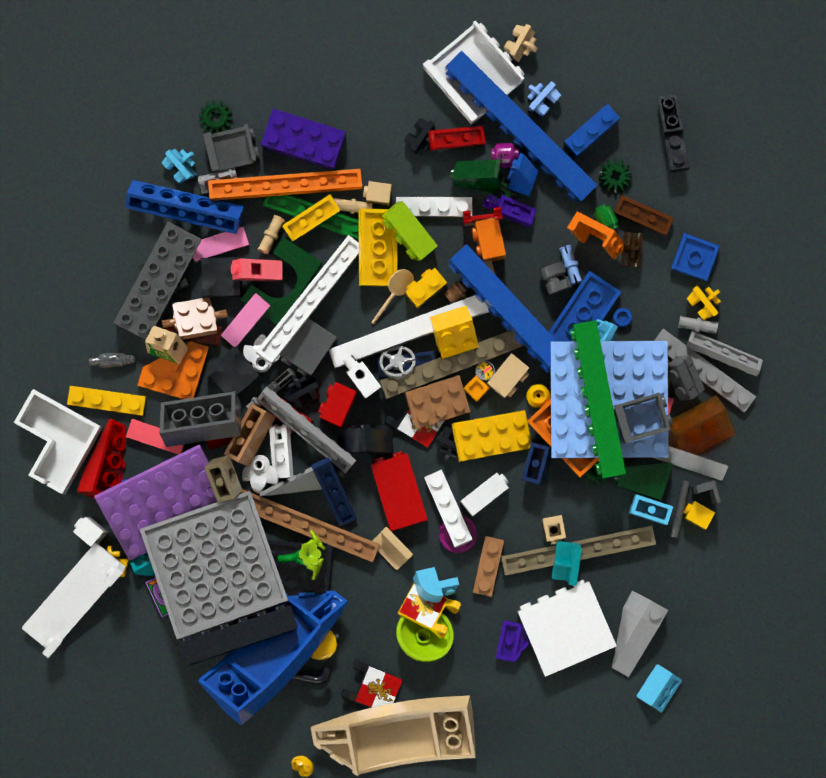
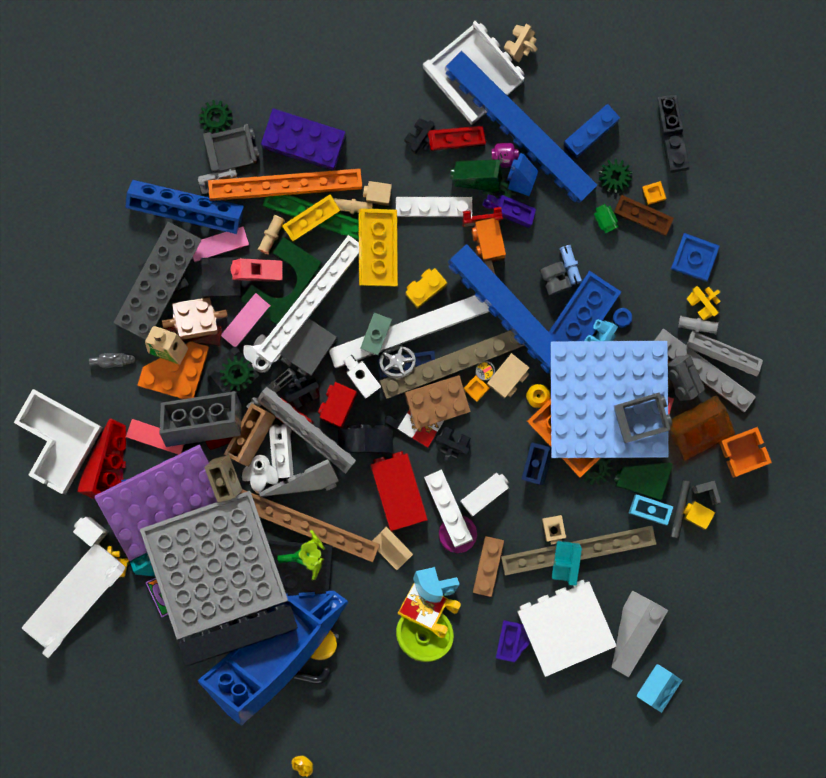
yellow plate [67,386,146,416] -> none
medium azure hips [162,149,197,183] -> none
dark blue plate [311,457,357,527] -> none
tan slope [311,695,476,776] -> none
flag [341,660,404,708] -> none
tan piece [371,269,414,324] -> none
lime brick [381,201,438,260] -> none
yellow brick [430,305,479,359] -> none
medium nougat hose [444,281,467,303] -> none
yellow plate [452,410,532,462] -> none
light blue hips [527,81,561,117] -> none
orange panel [567,212,625,259] -> none
green brick [570,320,626,479] -> none
dark brown hips [621,232,643,268] -> none
white sticker [655,446,729,481] -> none
none -> dark green gear [220,356,254,391]
none -> sand green plate [360,313,392,355]
none -> light orange tile [642,181,666,205]
none -> orange piece [719,427,772,477]

